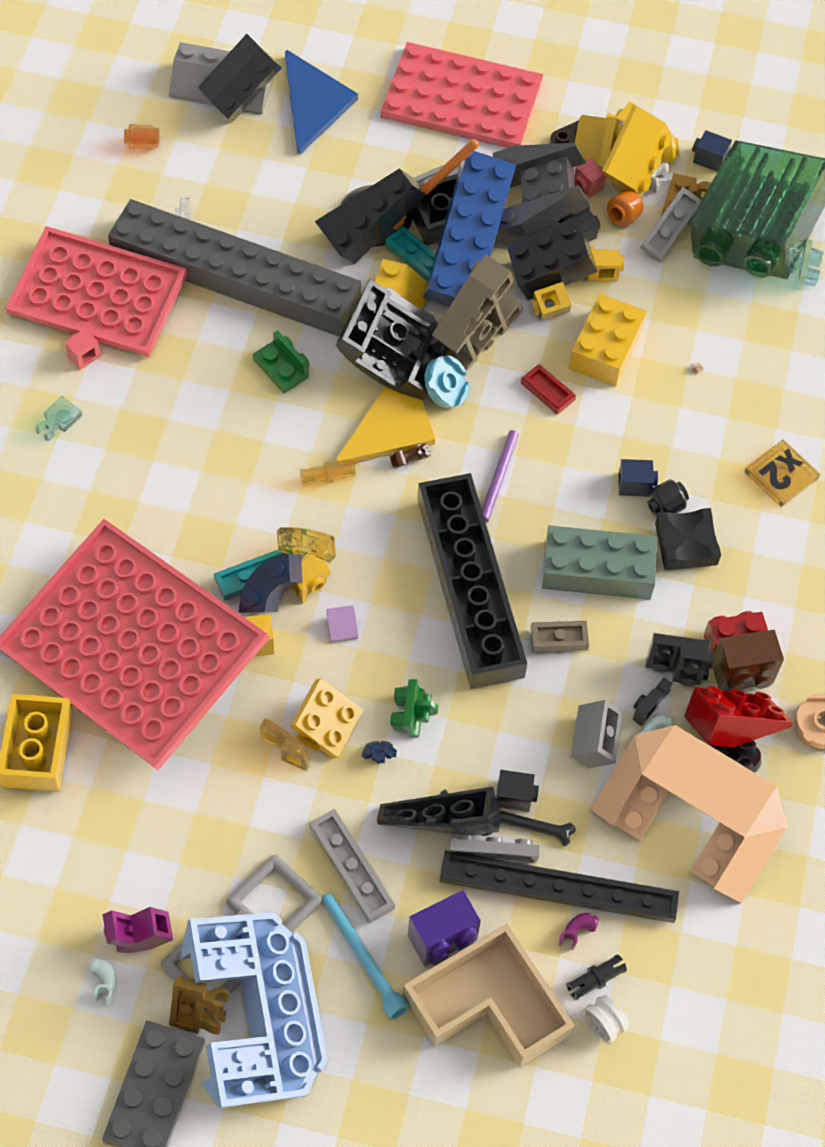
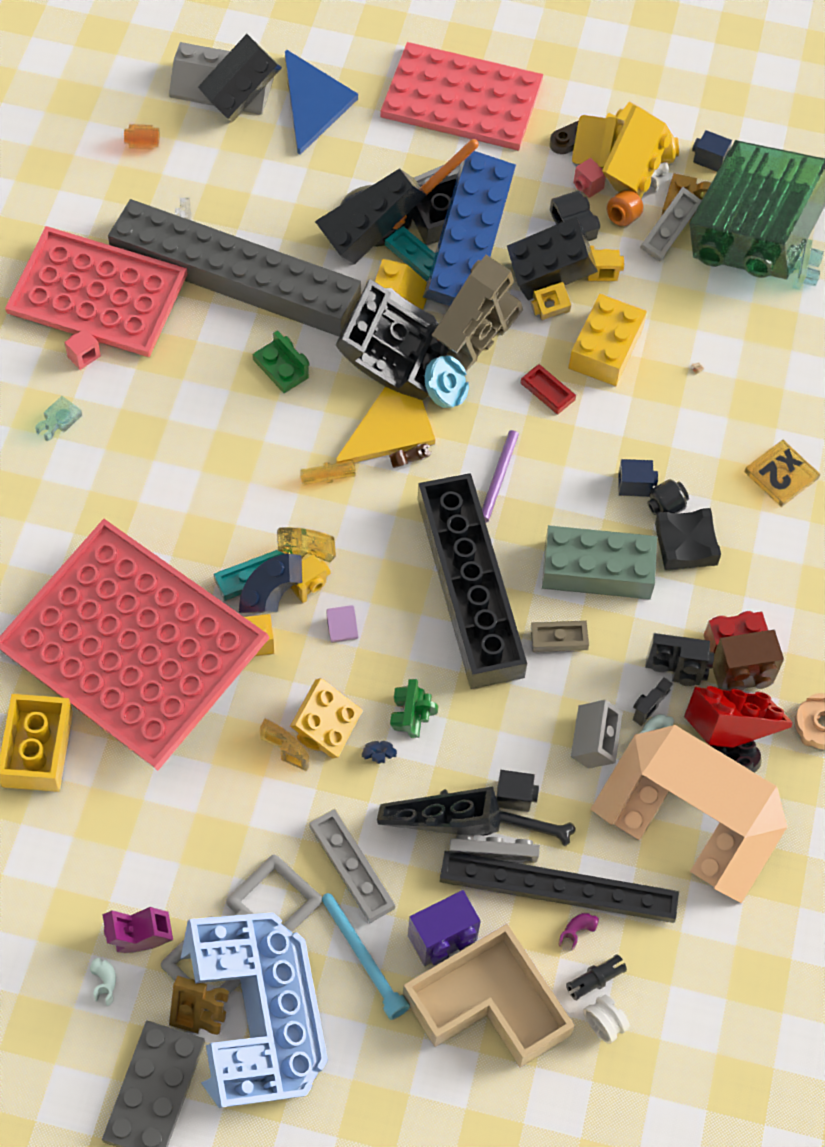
dark grey wedge [493,143,590,245] -> none

